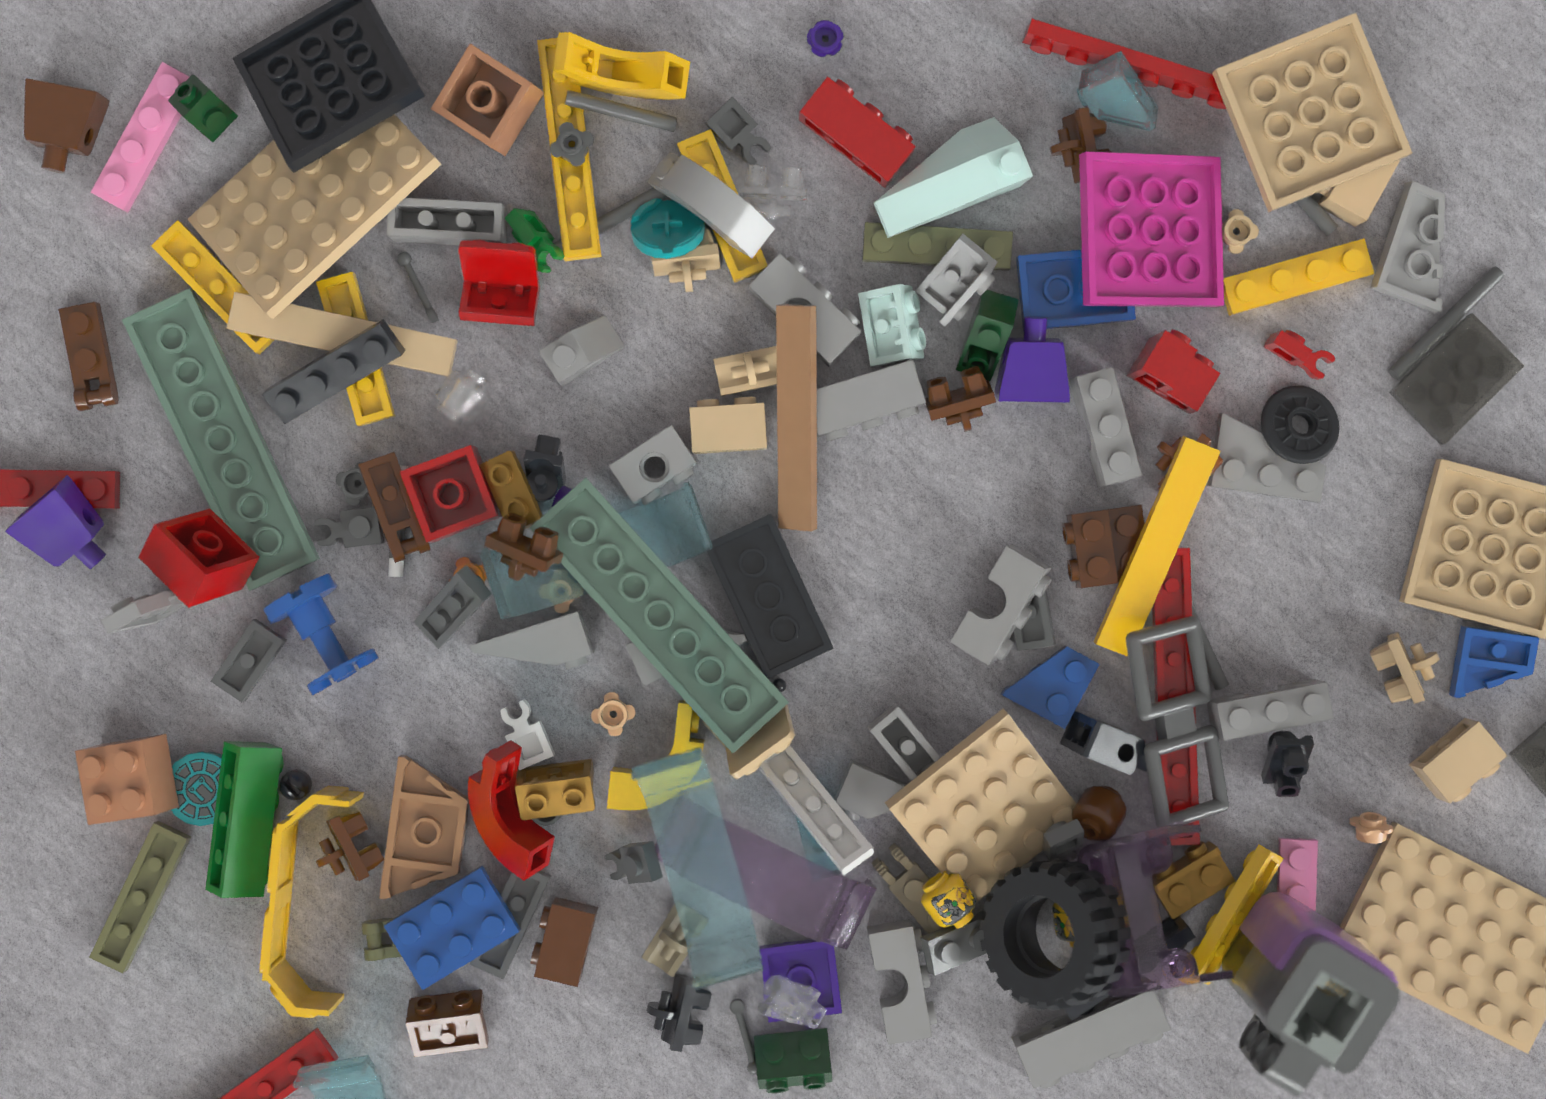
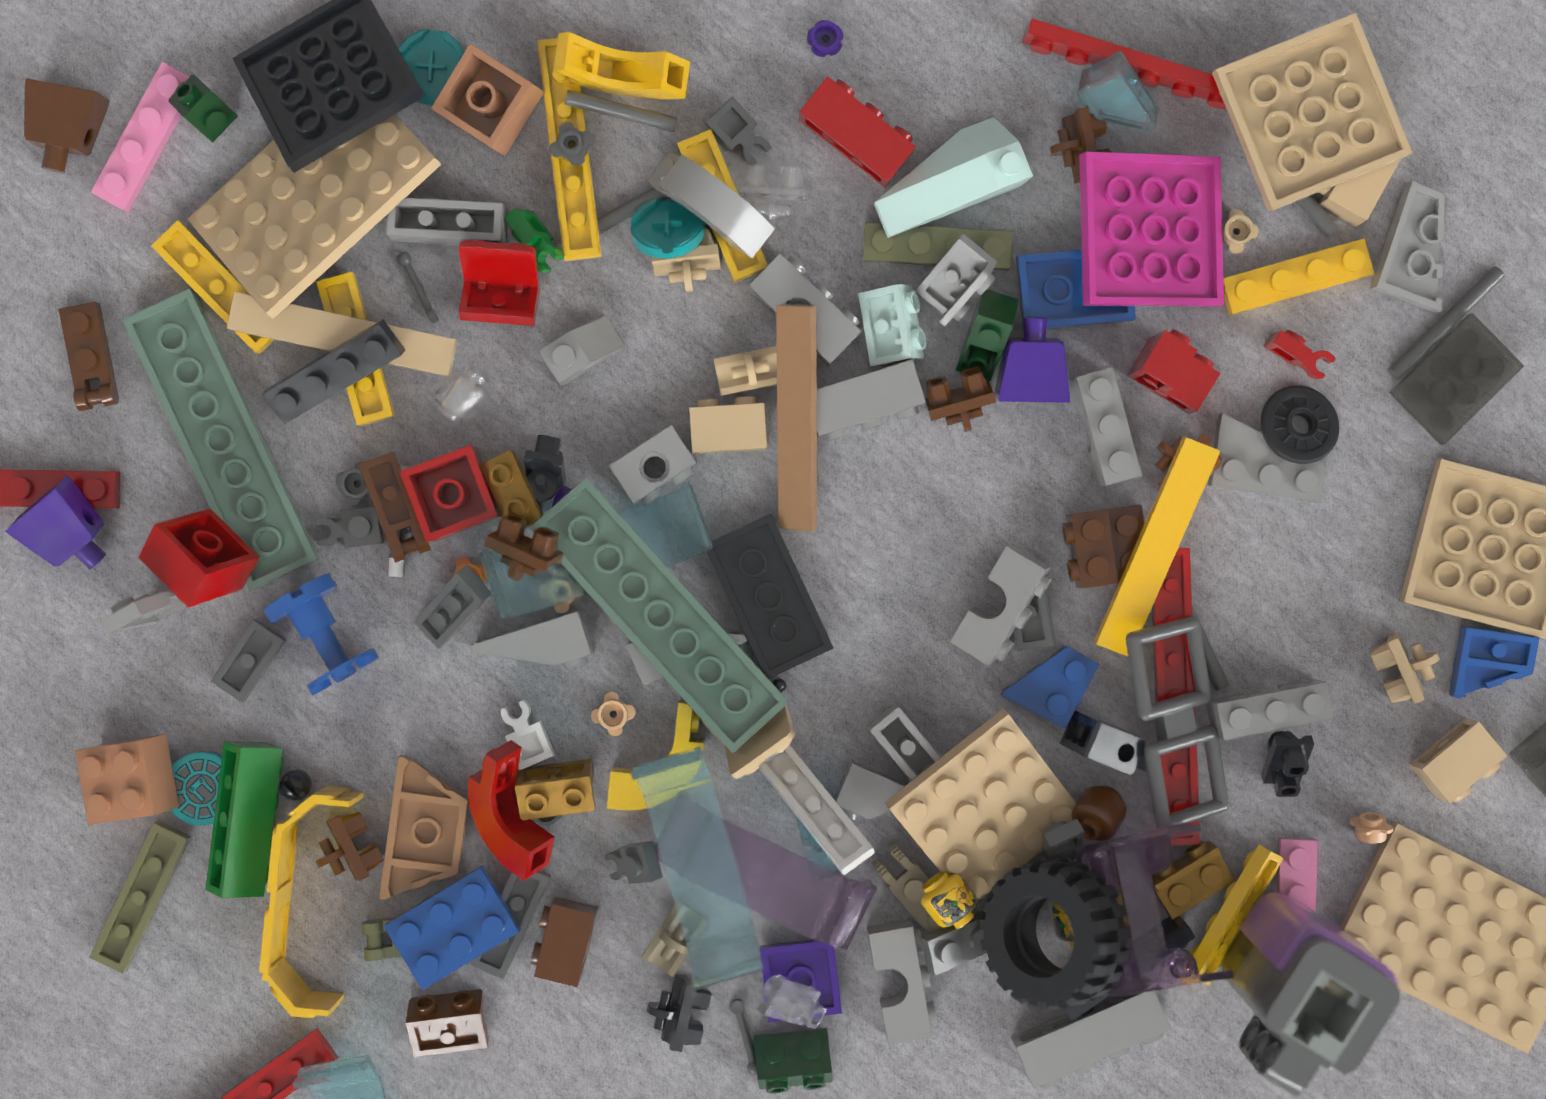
none -> teal tile [398,29,465,106]

